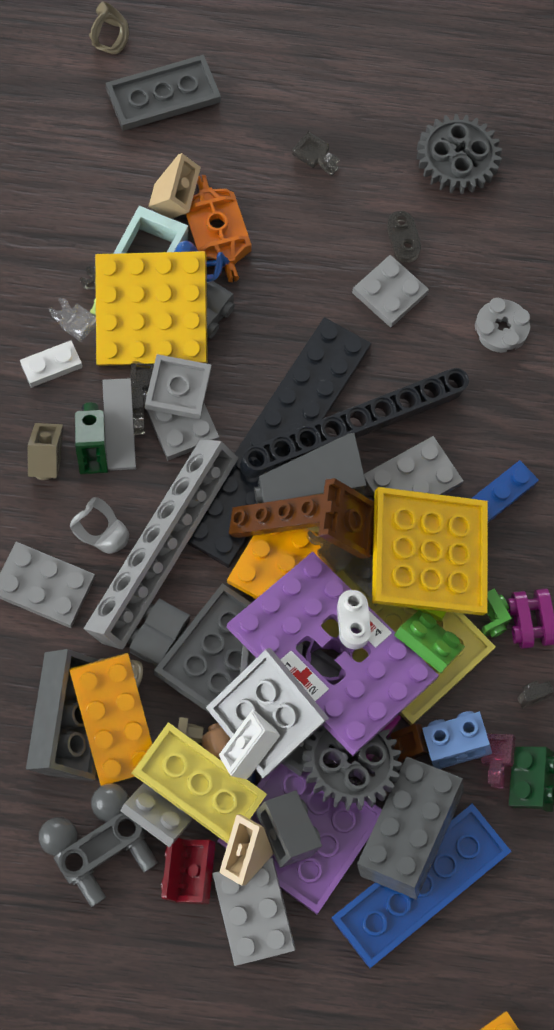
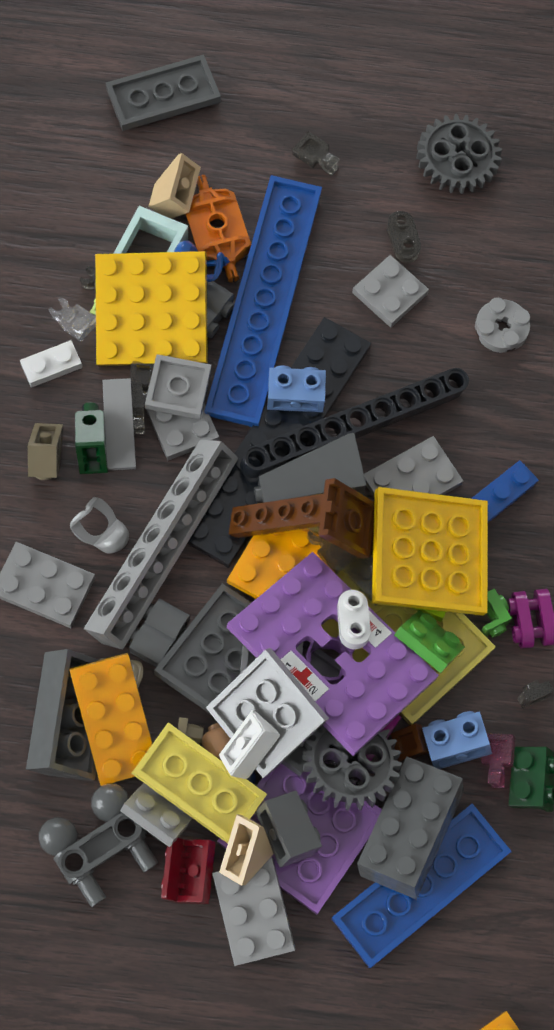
dark tan piece [89,1,129,54] -> none
none -> blue plate [205,175,322,427]
none -> medium blue brick [267,365,326,412]

